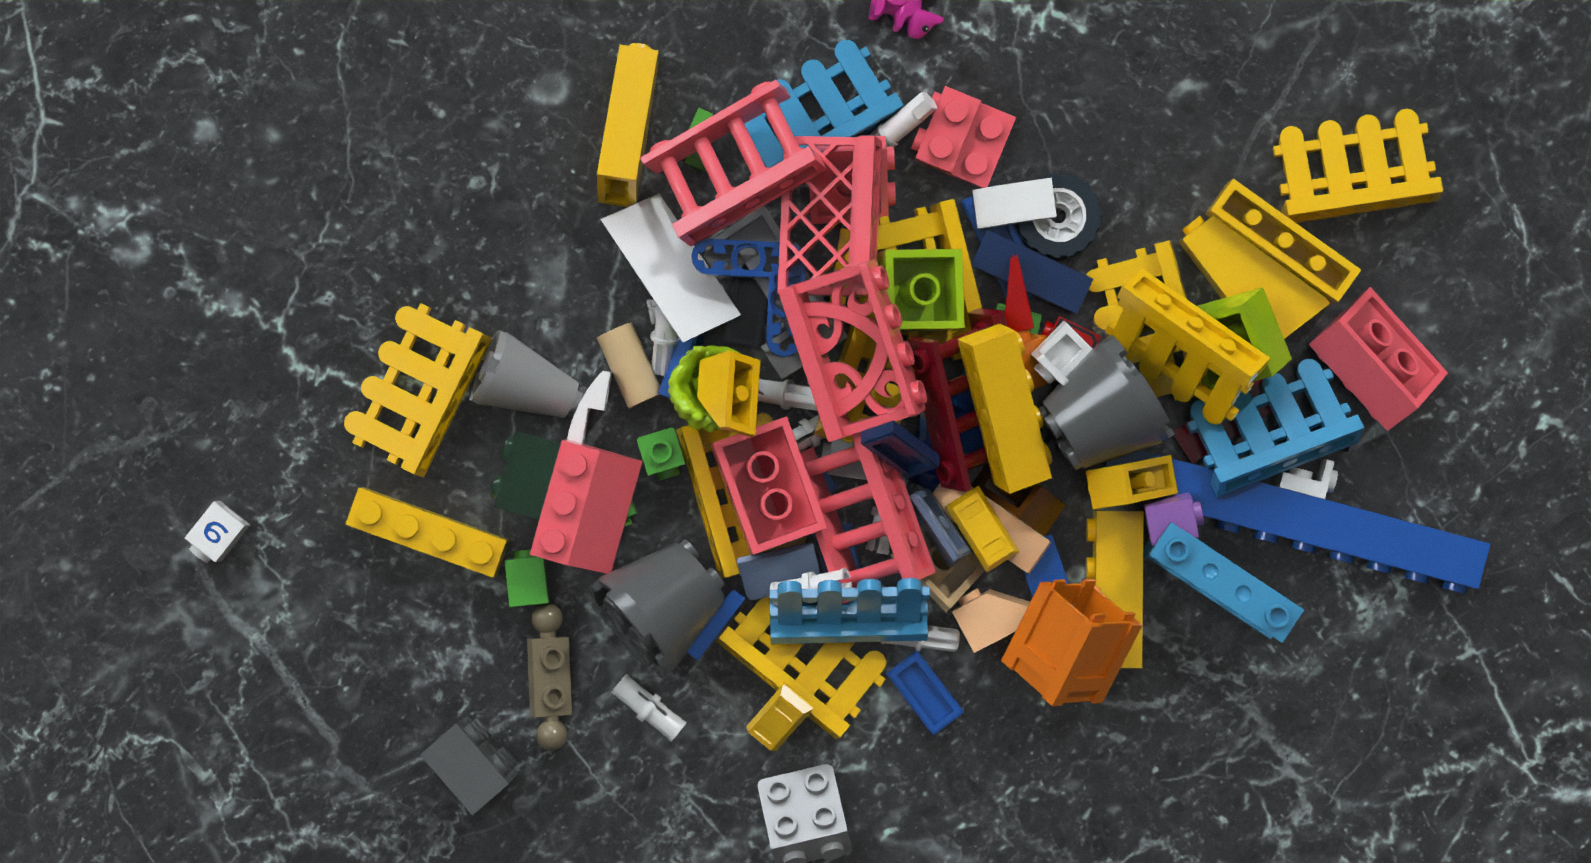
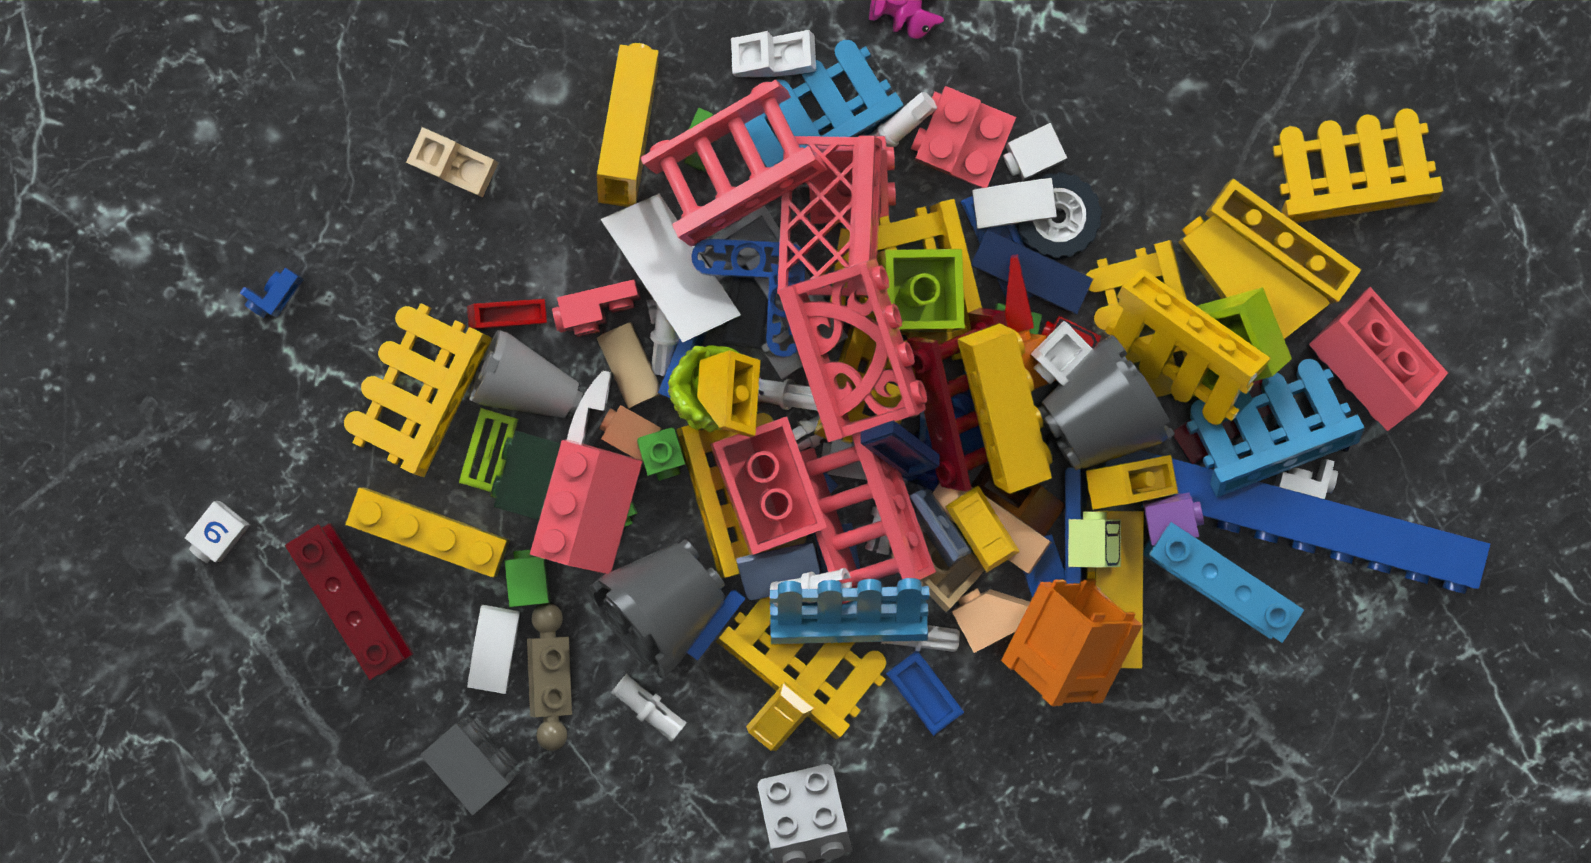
none -> blue bracket [240,268,304,318]
none -> dark red fence [284,523,414,680]
none -> tan slope [406,127,499,198]
none -> lime tile [459,408,519,494]
none -> red piece [467,299,547,330]
none -> white slope [467,605,520,694]
none -> coral plate [552,280,641,337]
none -> nougat brick [599,405,662,461]
none -> white slope [731,30,816,77]
none -> white brick [1003,123,1067,182]
none -> blue tile [1065,468,1087,584]
none -> yellowish green brick [1068,512,1121,567]

